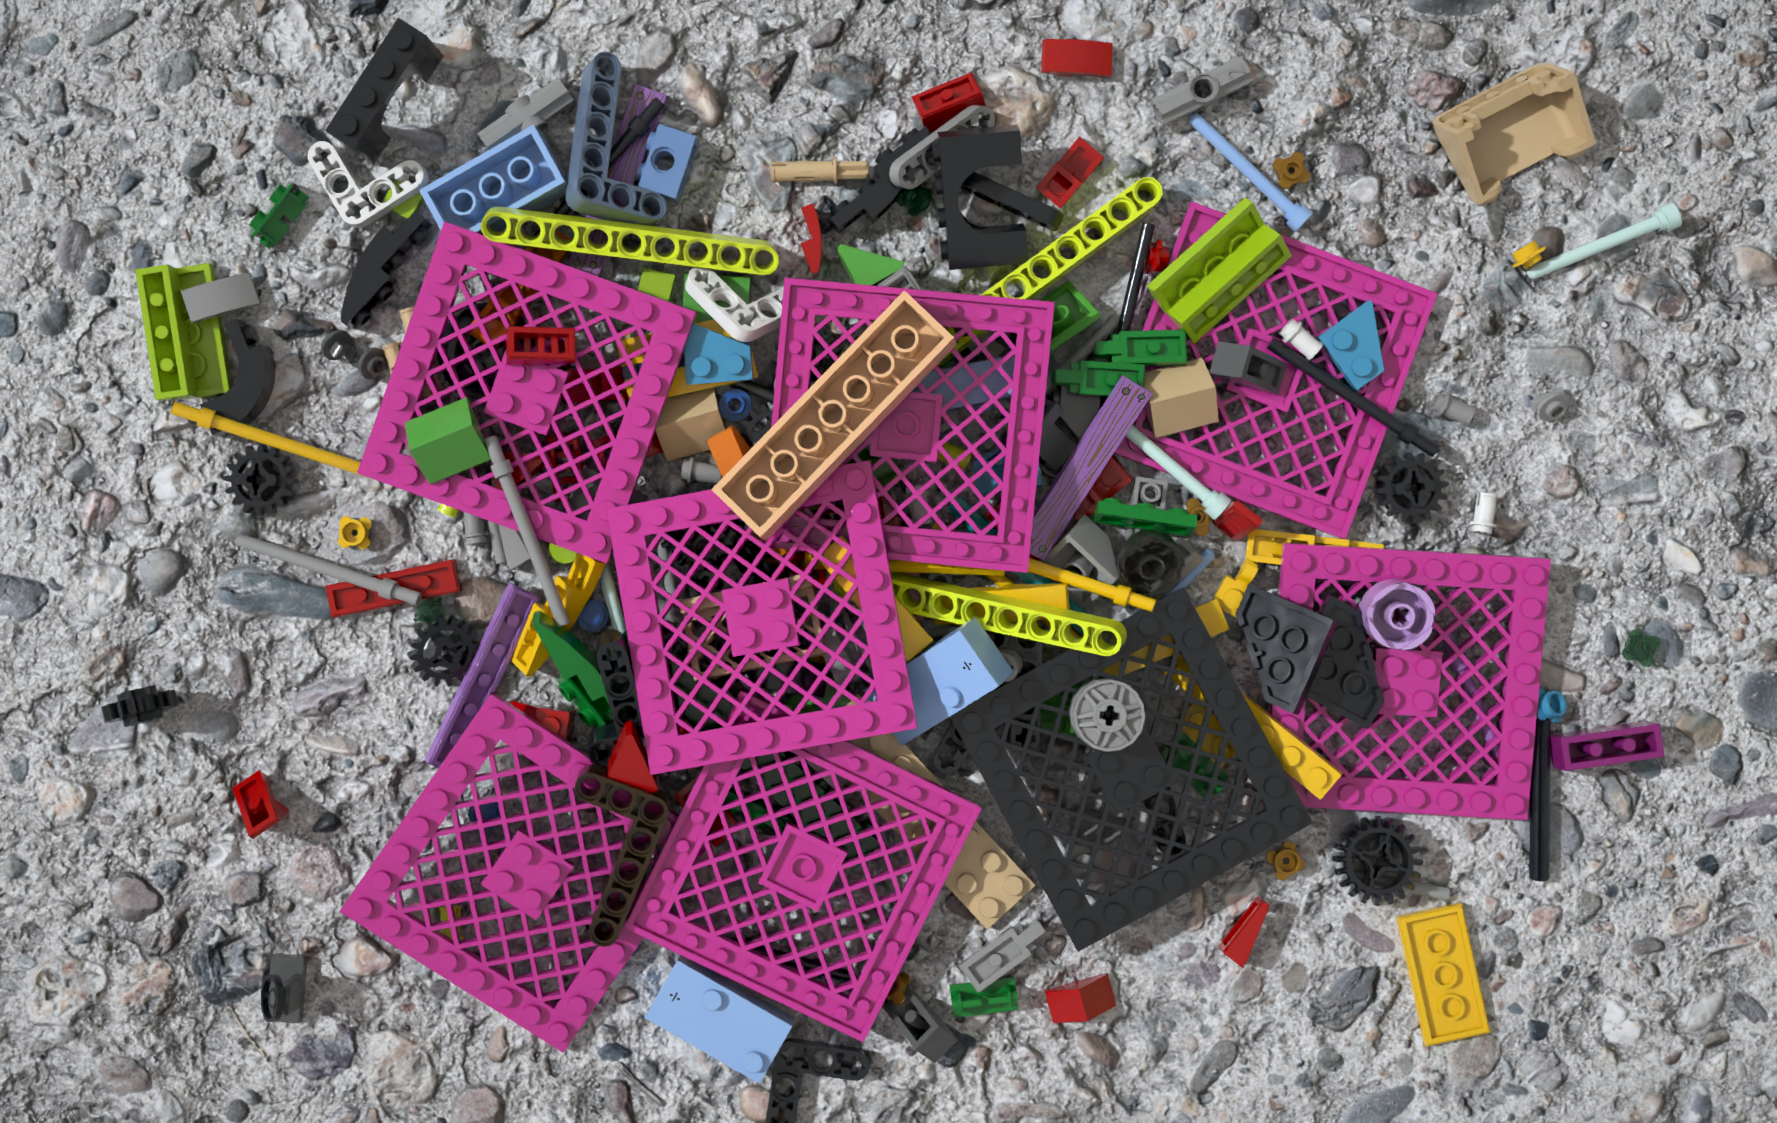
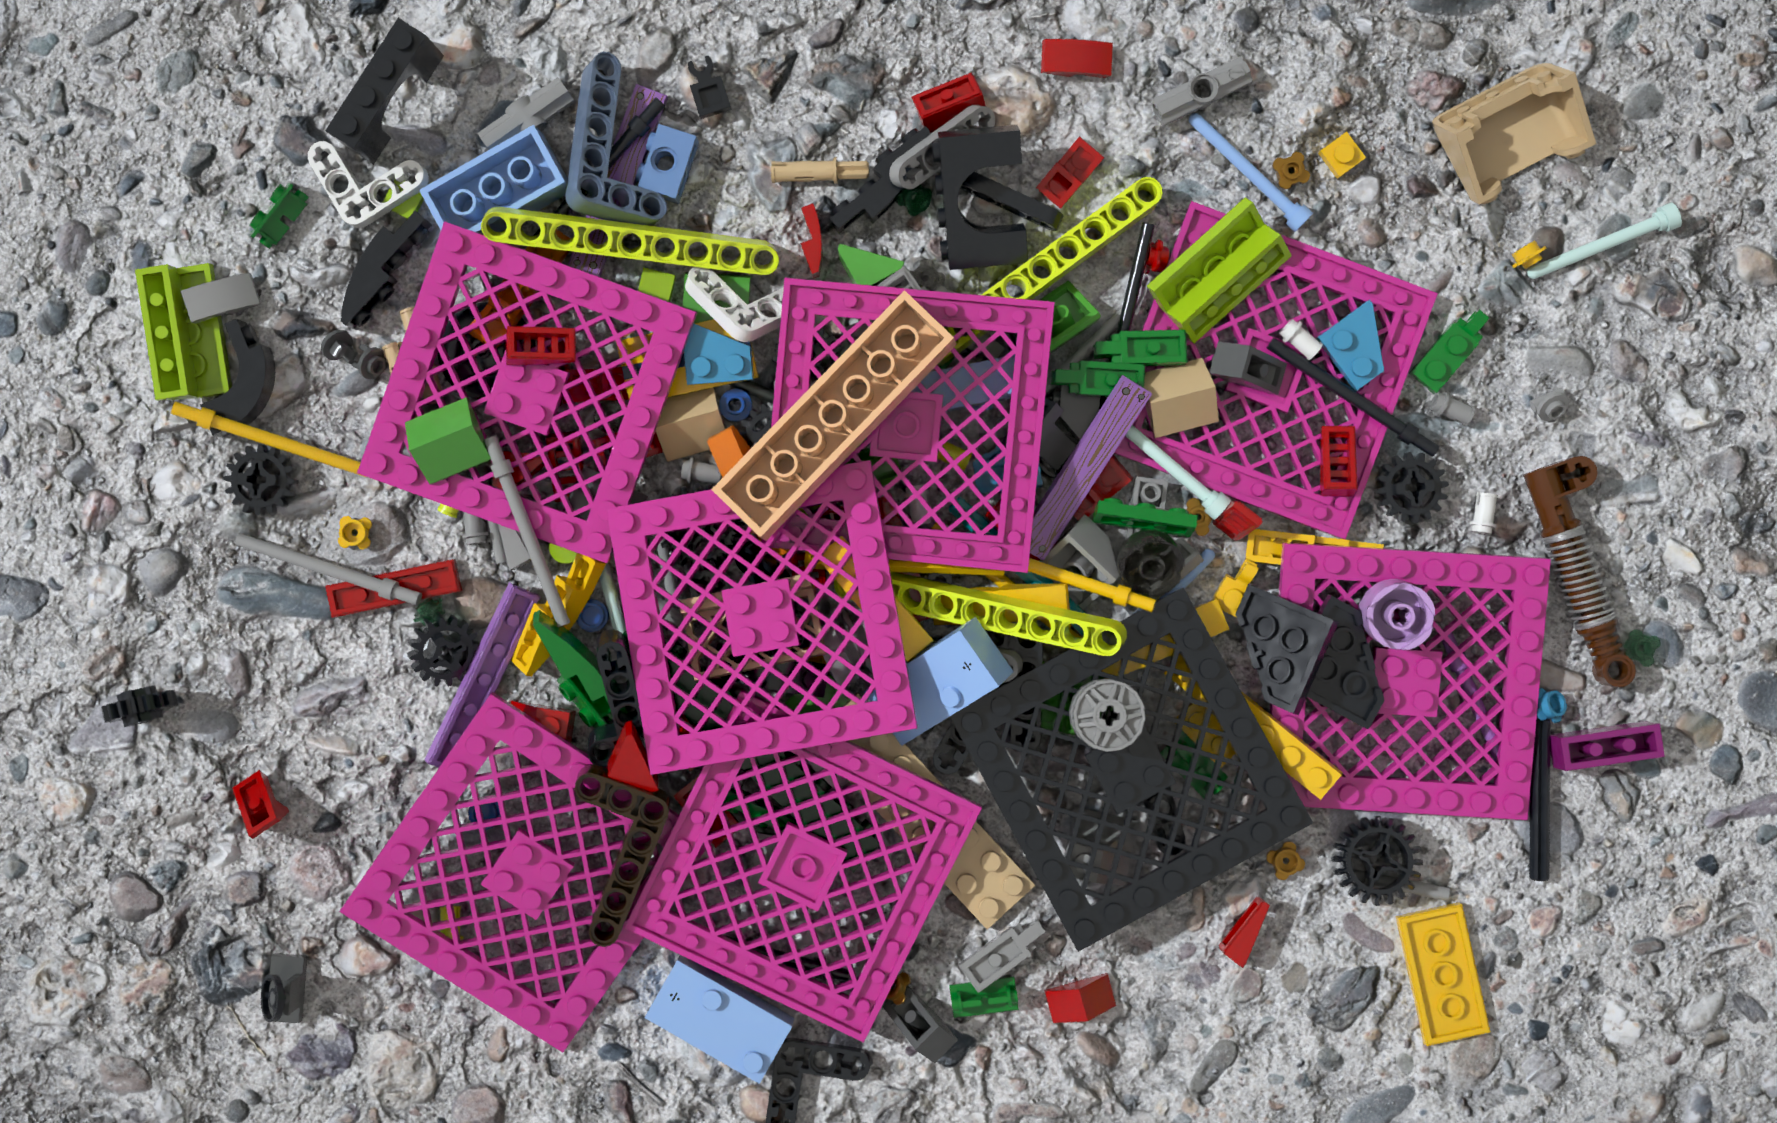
none -> black plate [688,56,732,119]
none -> clear smoke plate [909,259,945,291]
none -> yellow plate [1318,131,1366,179]
none -> red slope [1320,426,1358,497]
none -> green hinge [1409,309,1489,394]
none -> reddish brown piece [1523,456,1636,687]

